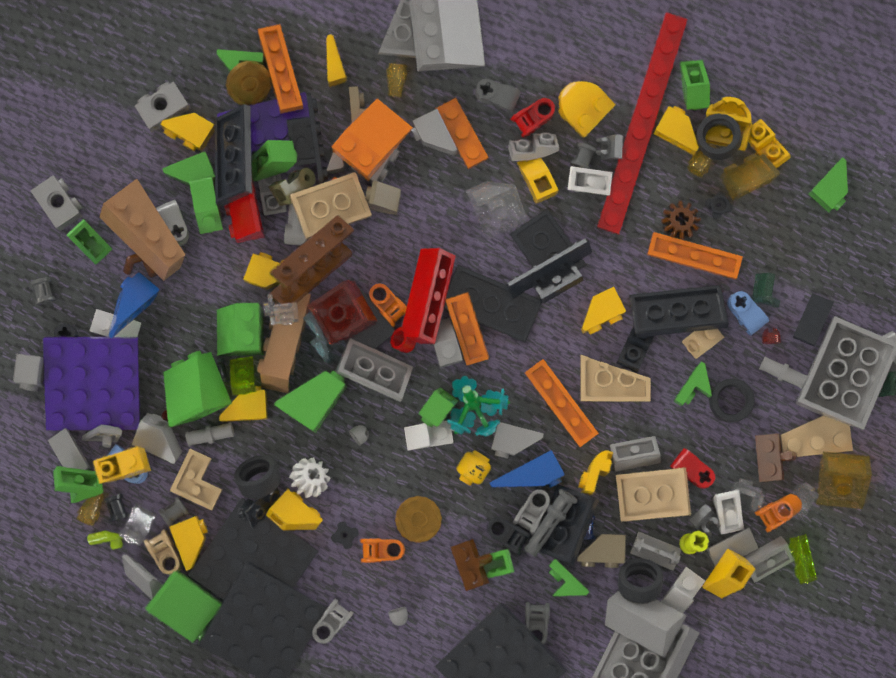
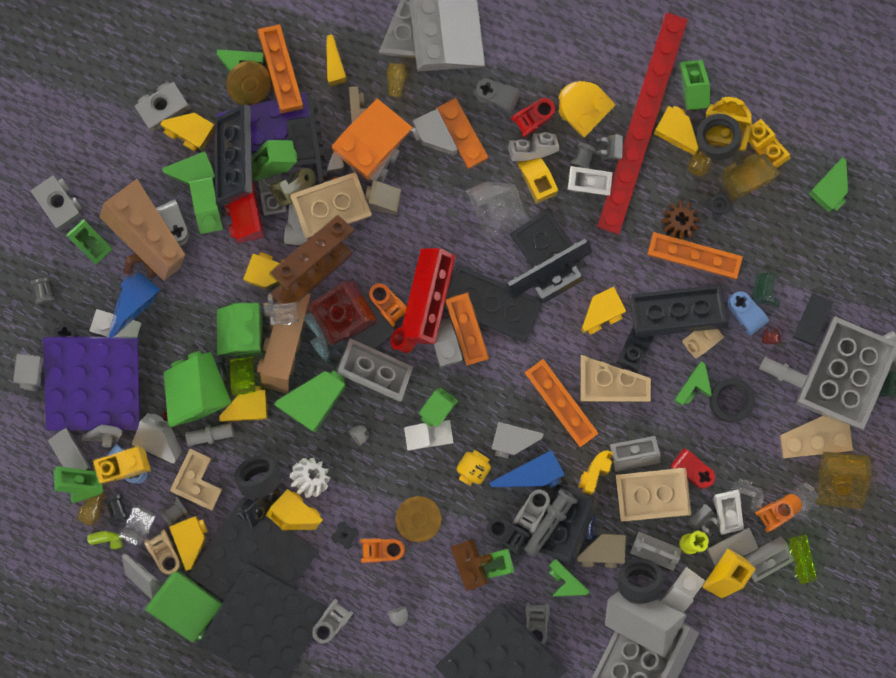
teal plant [447,376,510,436] -> none
reddish brown plate [755,433,797,482] -> none

